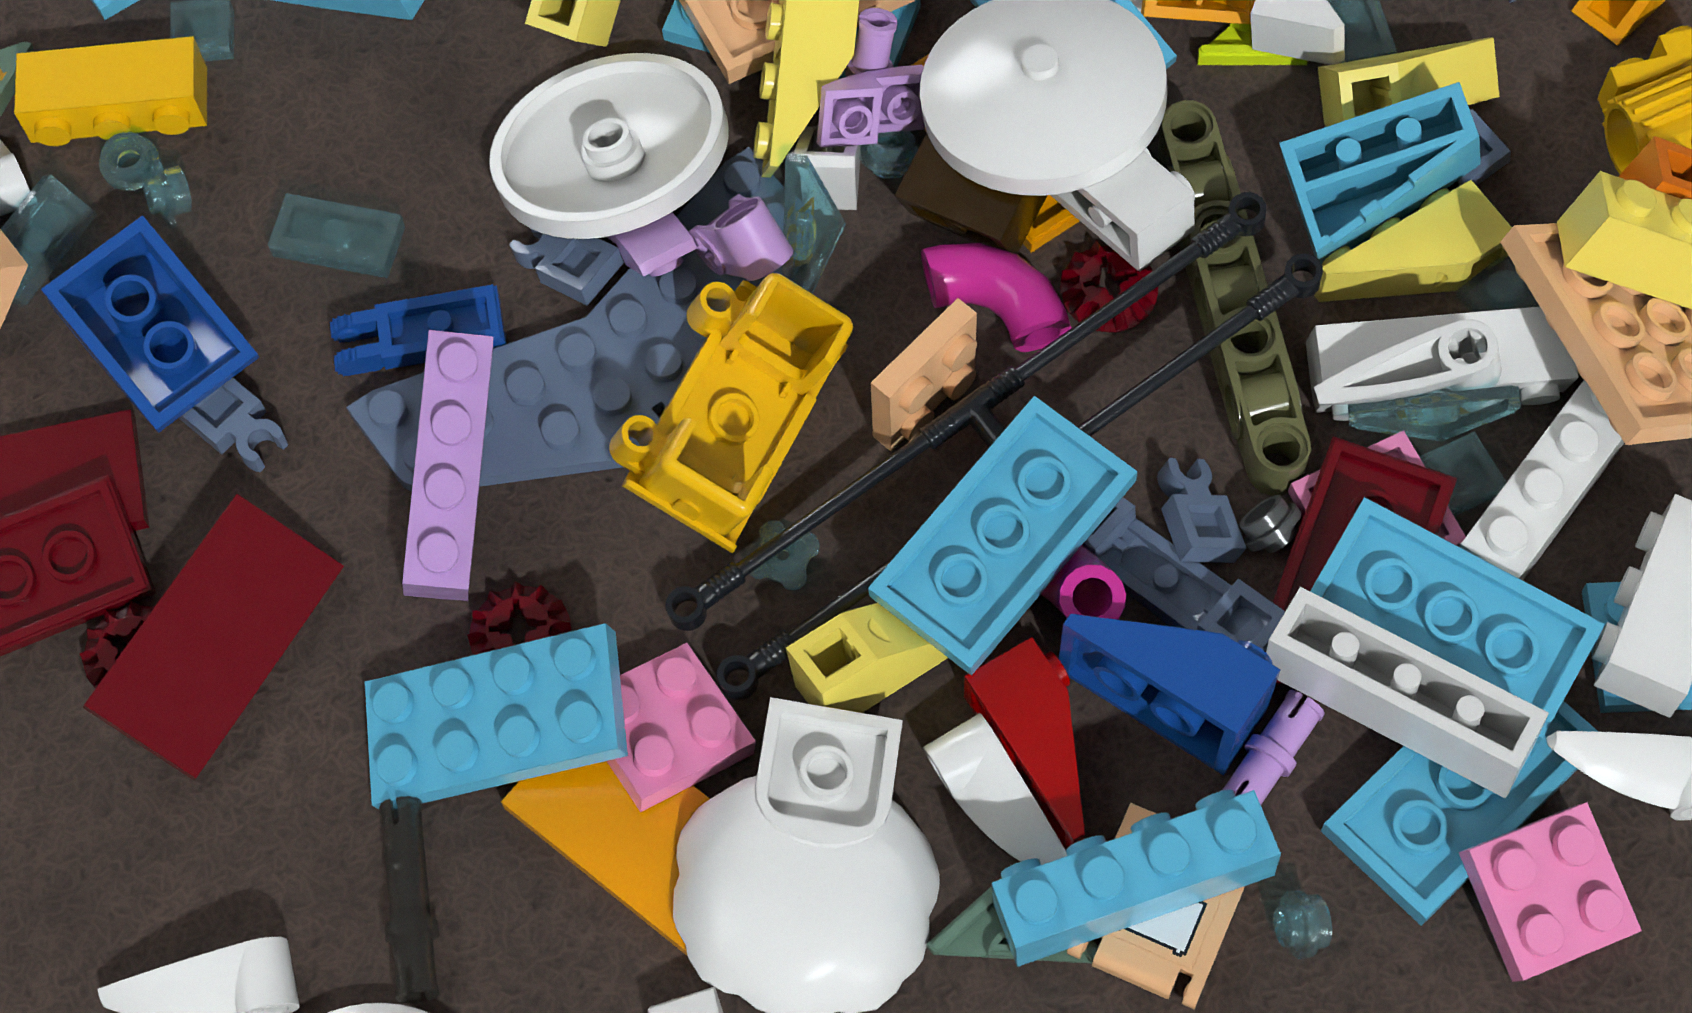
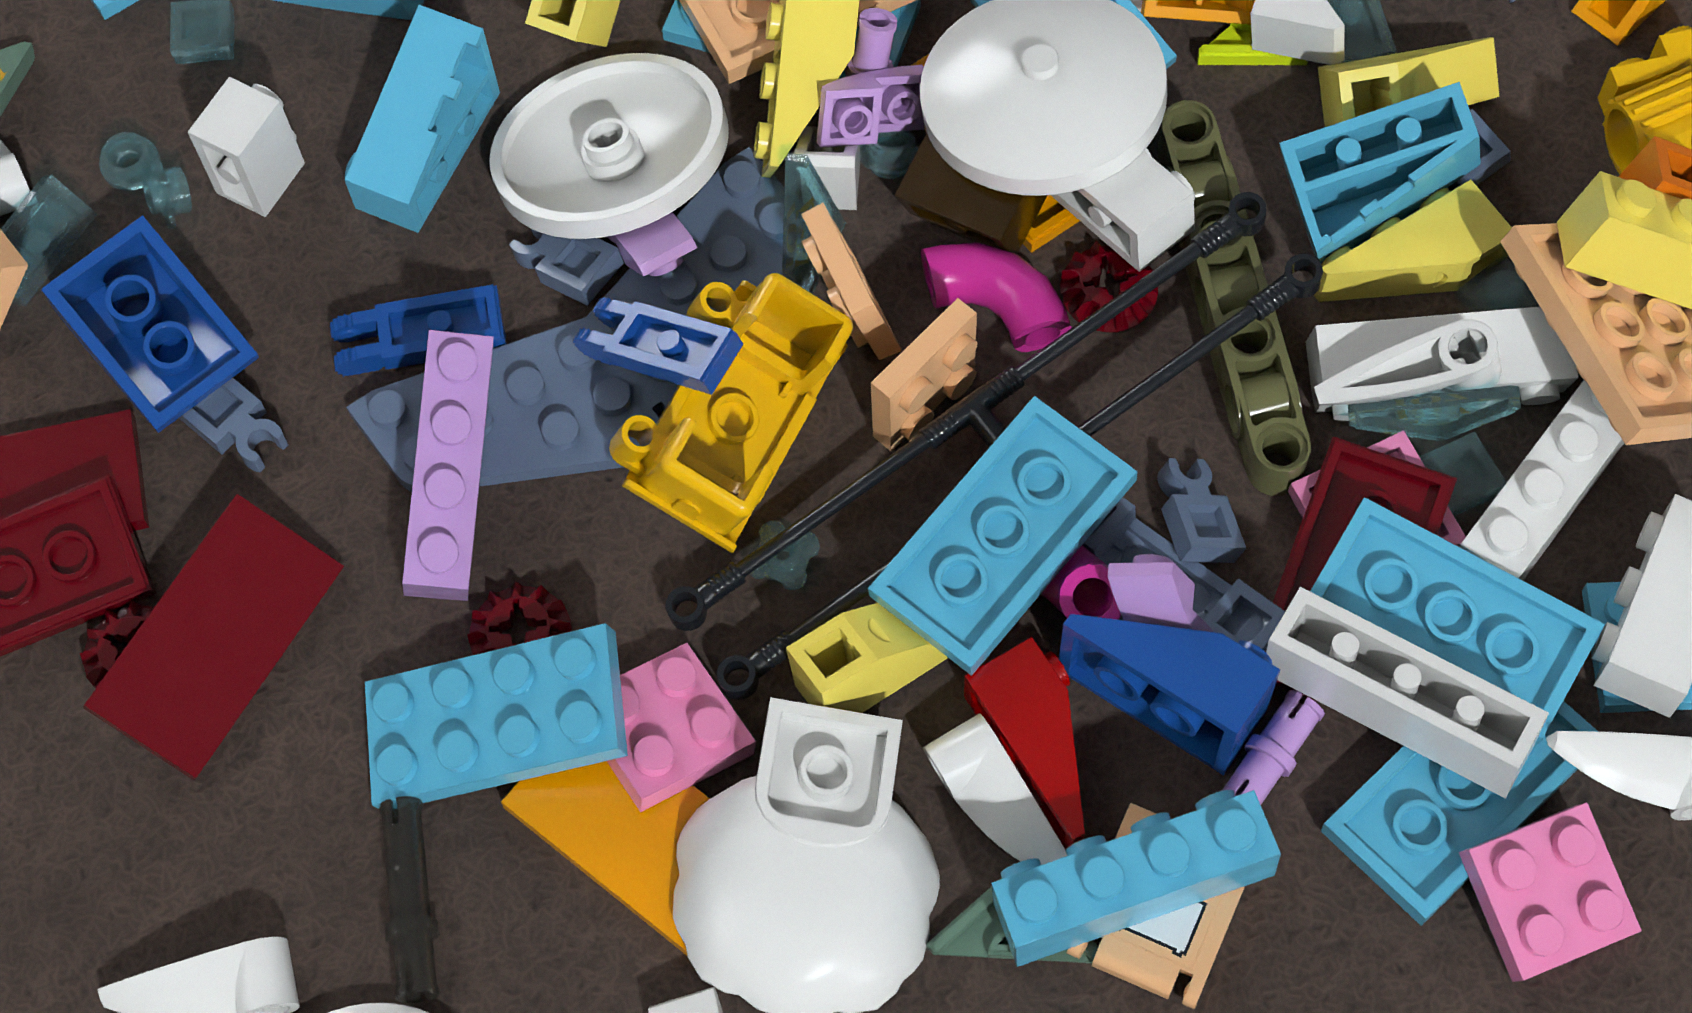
yellow brick [14,36,207,146] -> none
clear light blue plate [268,193,405,278] -> none
lavender piece [688,194,794,281] -> none
dark grey plate [1239,495,1302,553] -> none
clear light blue plate [1273,889,1332,959] -> none
none -> white brick [188,77,305,217]
none -> medium azure wedge [344,5,500,233]
none -> blue hinge [573,297,743,395]
none -> light nougat plate [801,203,902,360]
none -> lavender slope [1108,554,1213,632]

